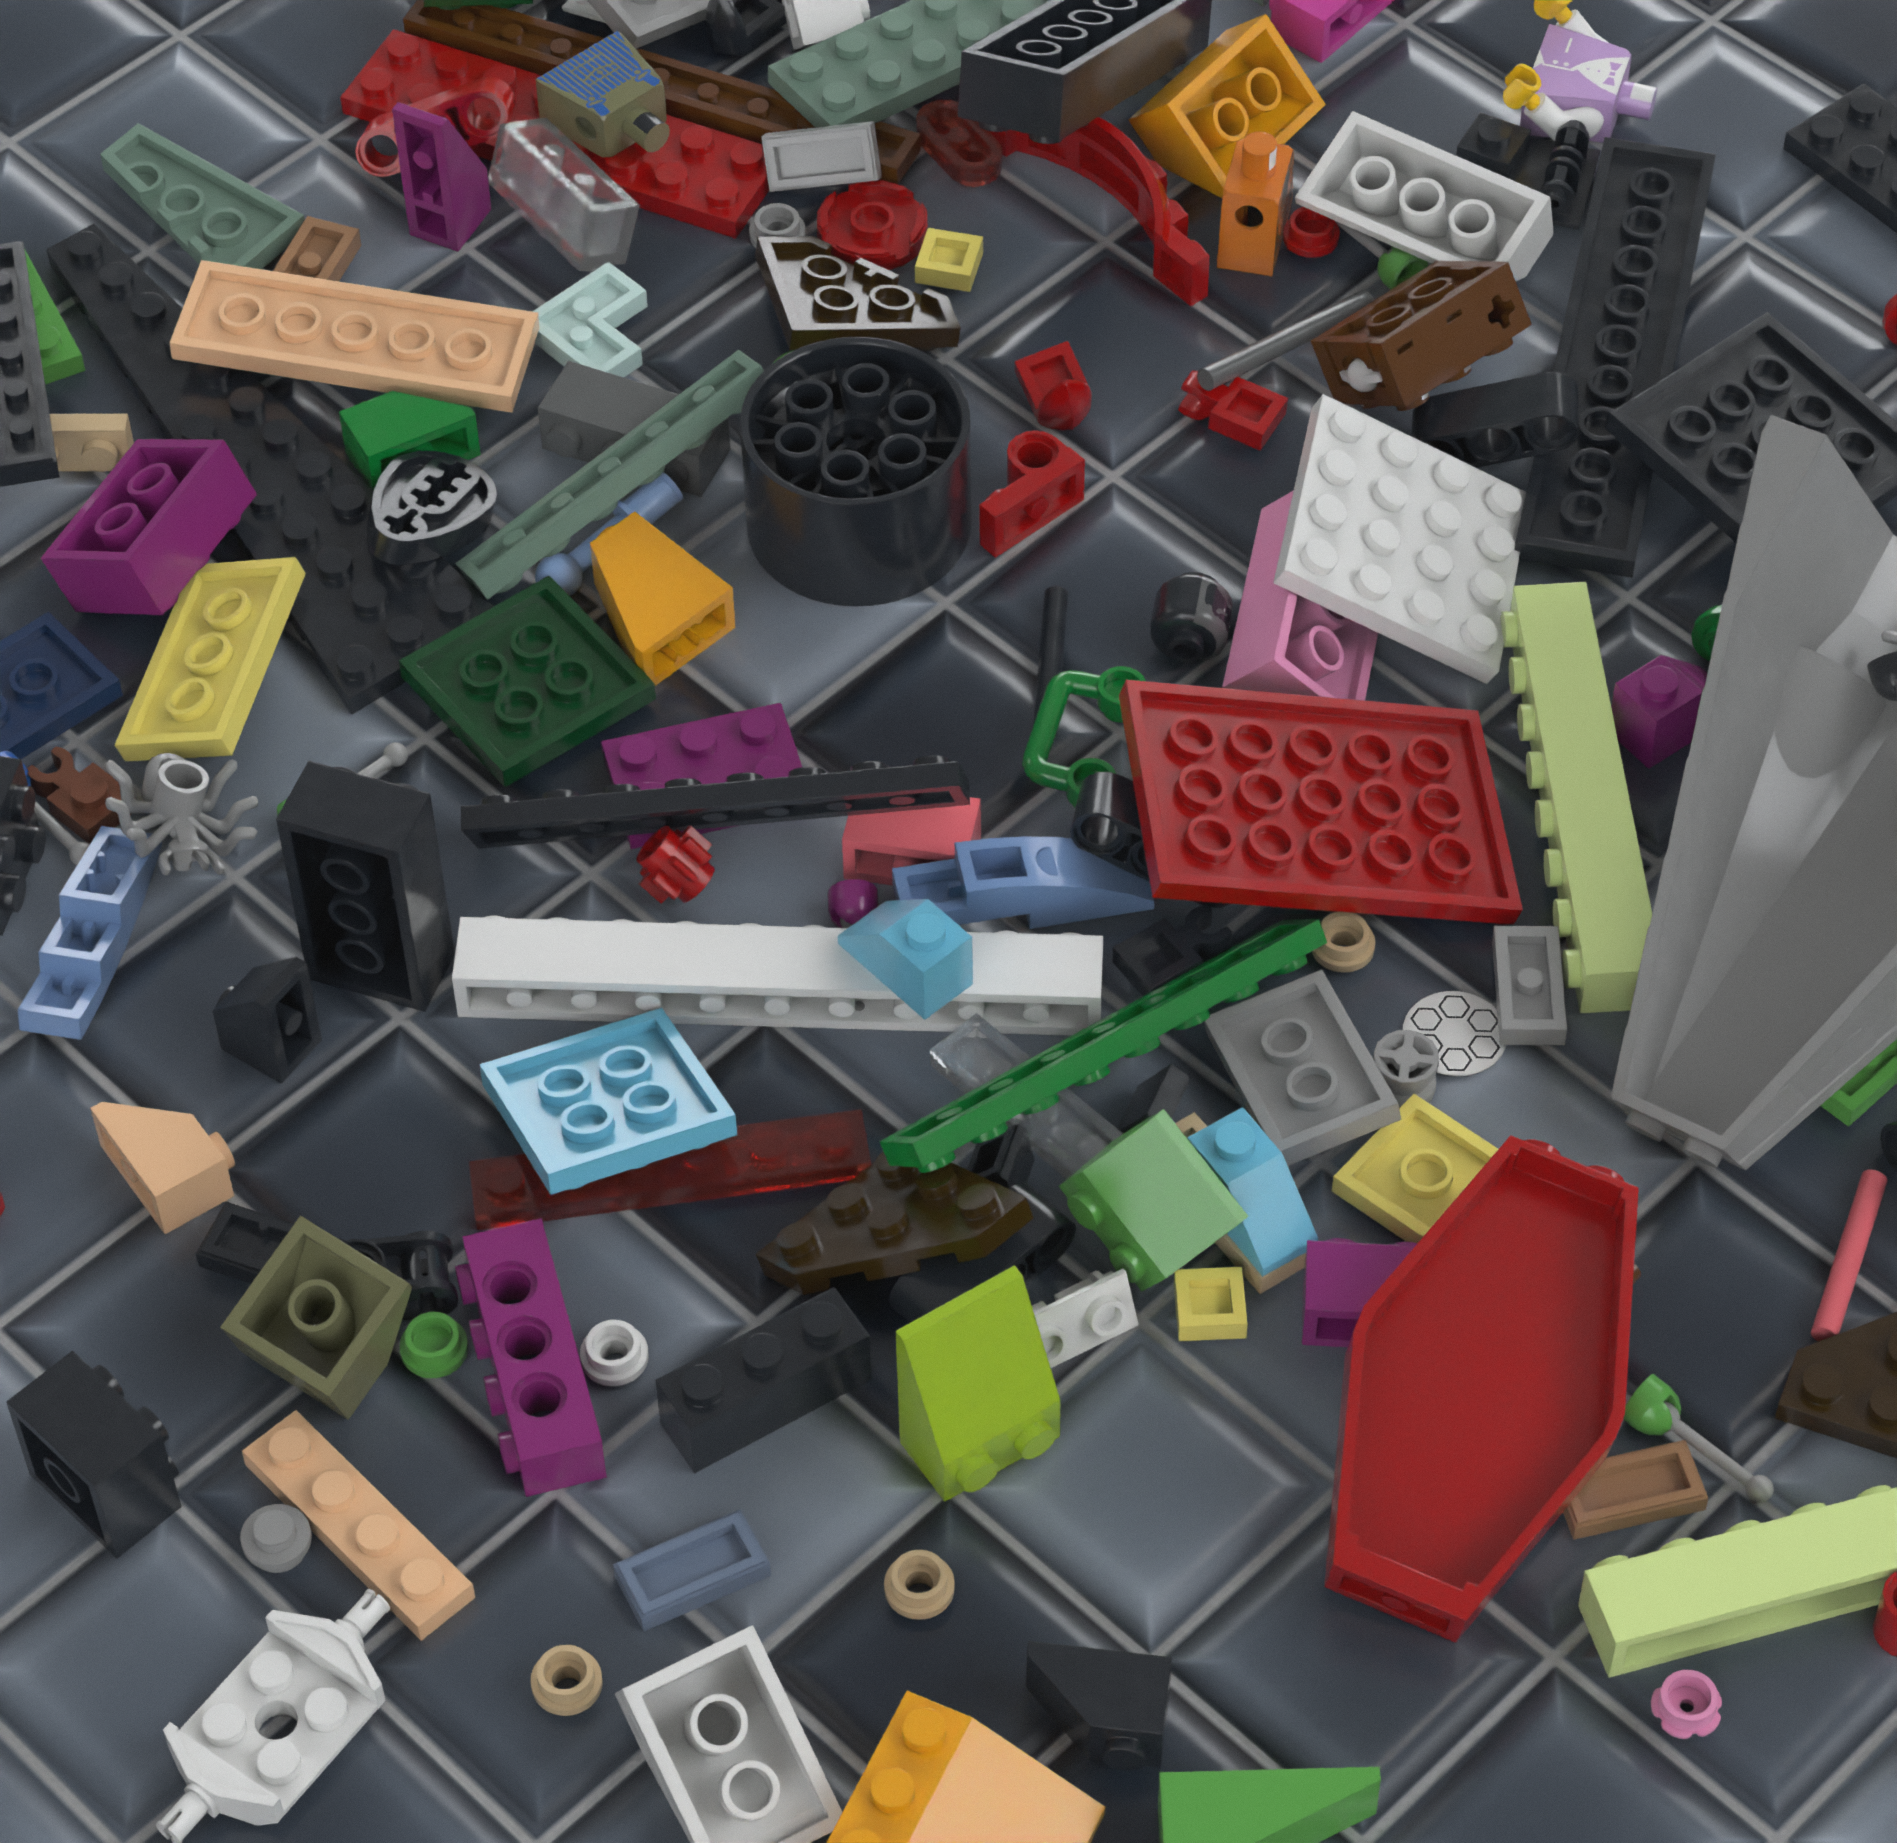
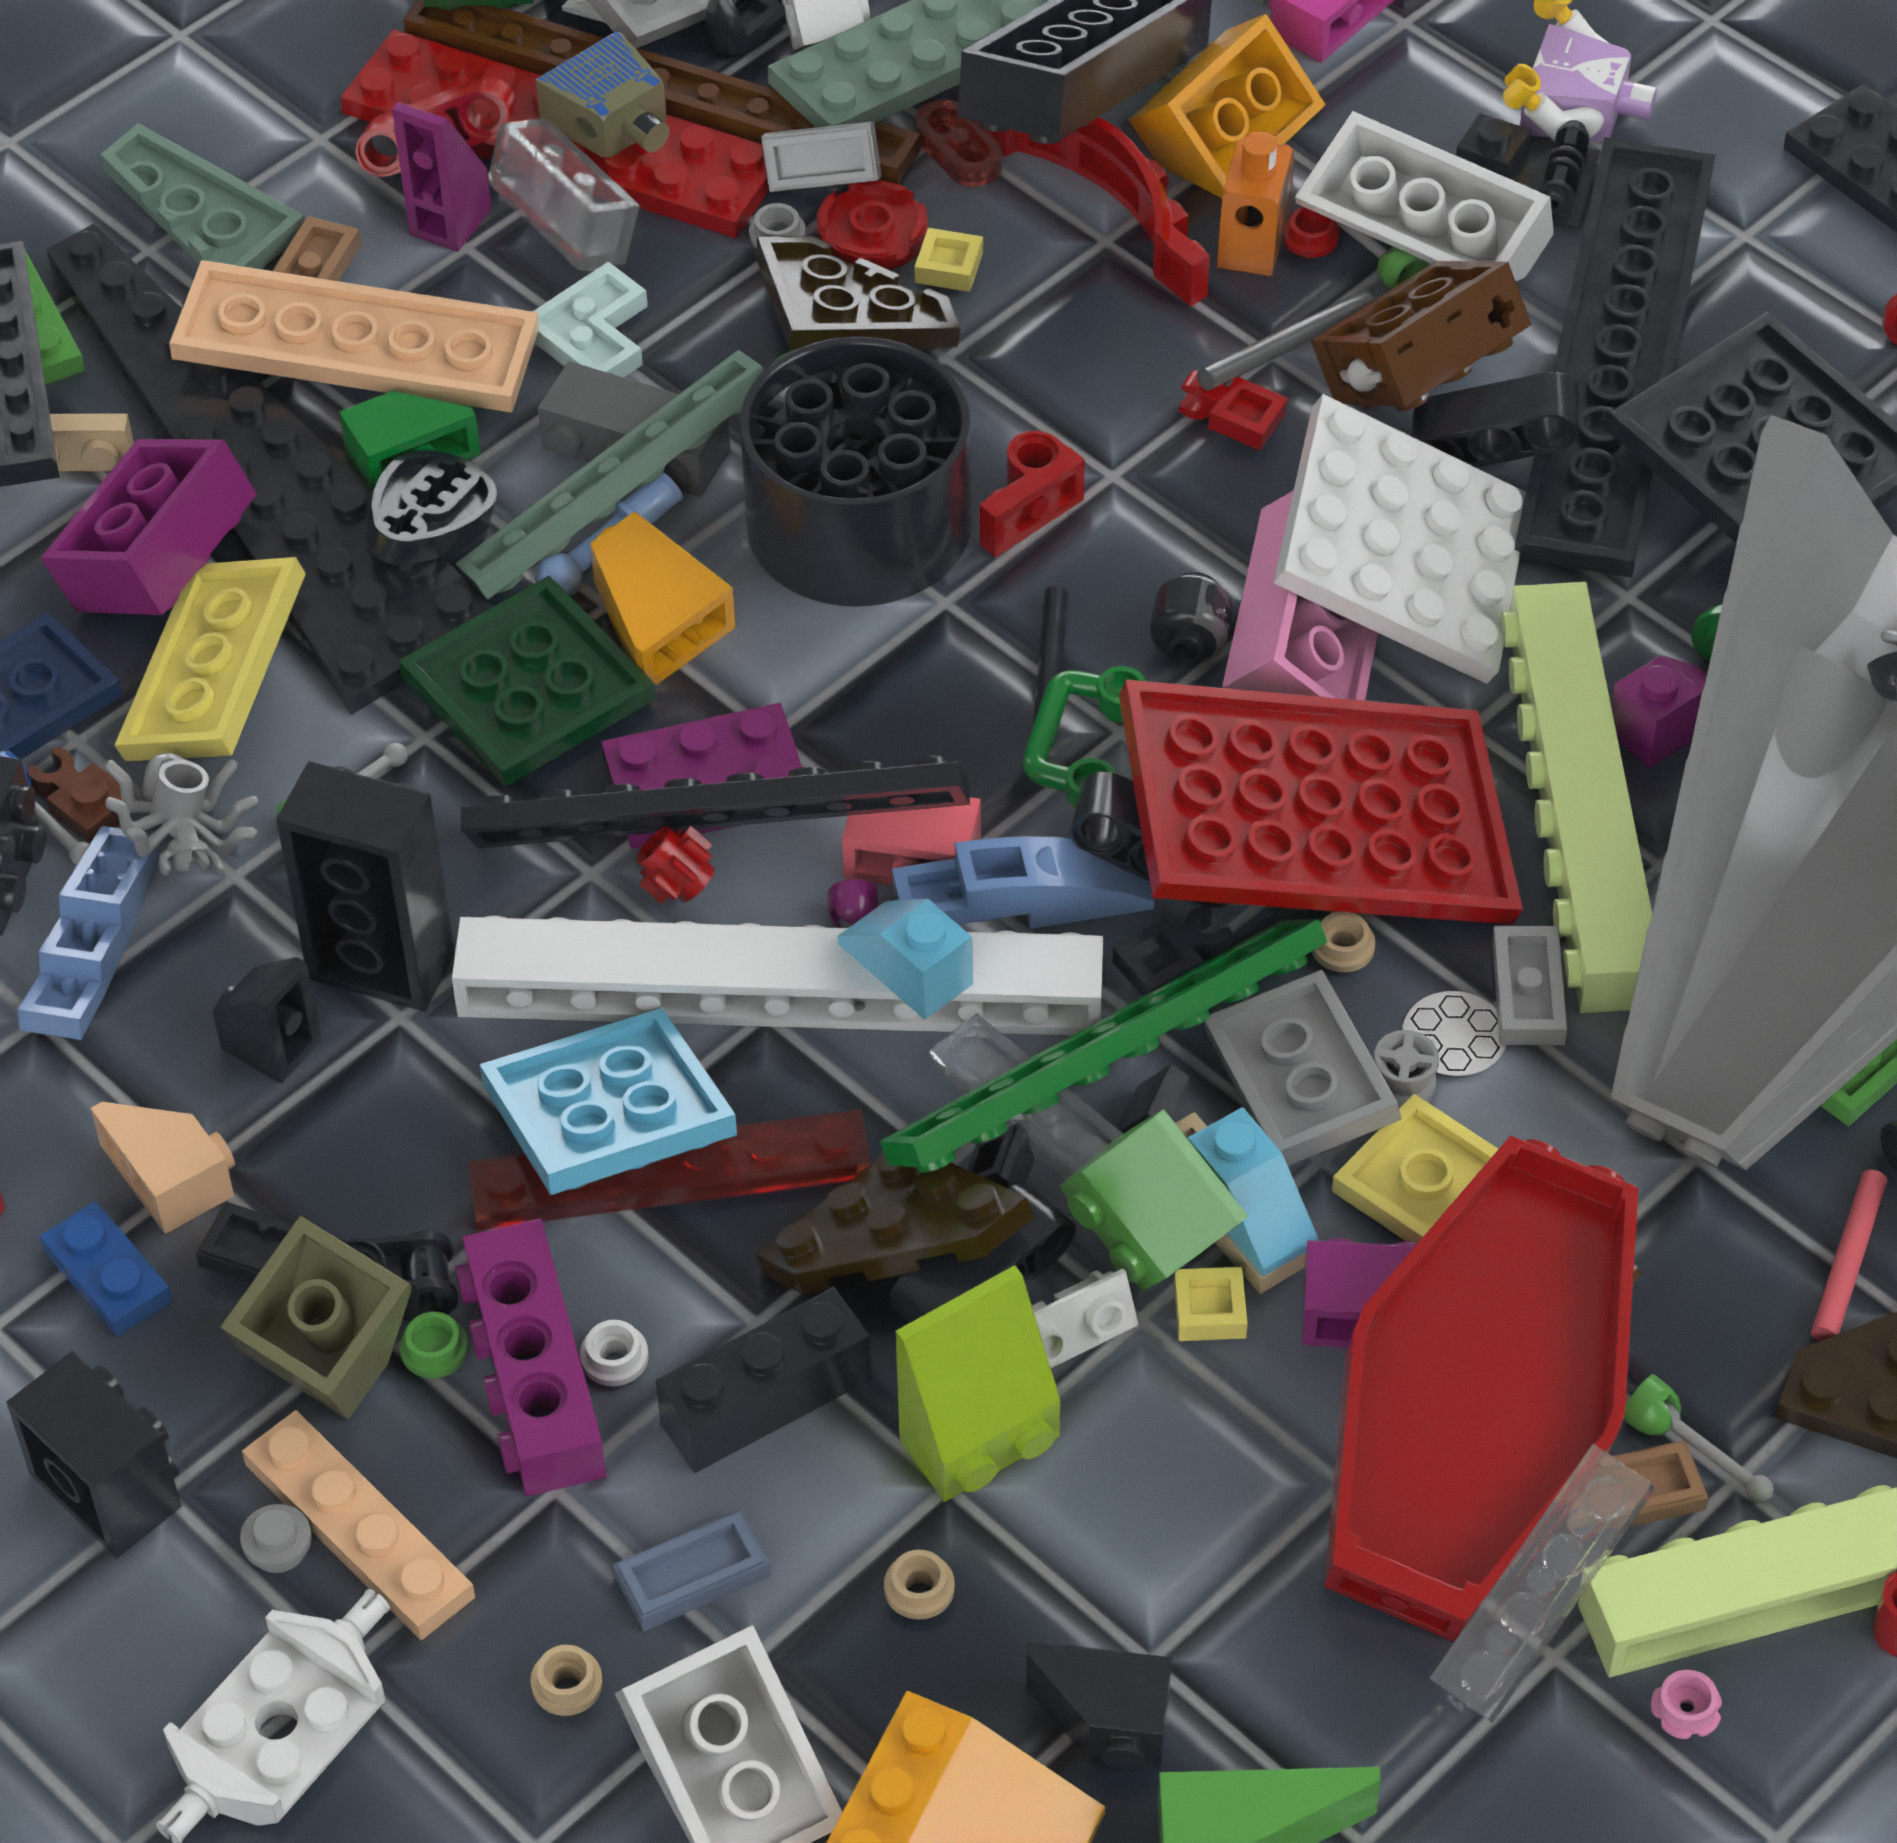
red plate [1014,341,1092,430] -> none
none -> blue plate [39,1201,173,1337]
none -> clear plate [1430,1444,1655,1724]

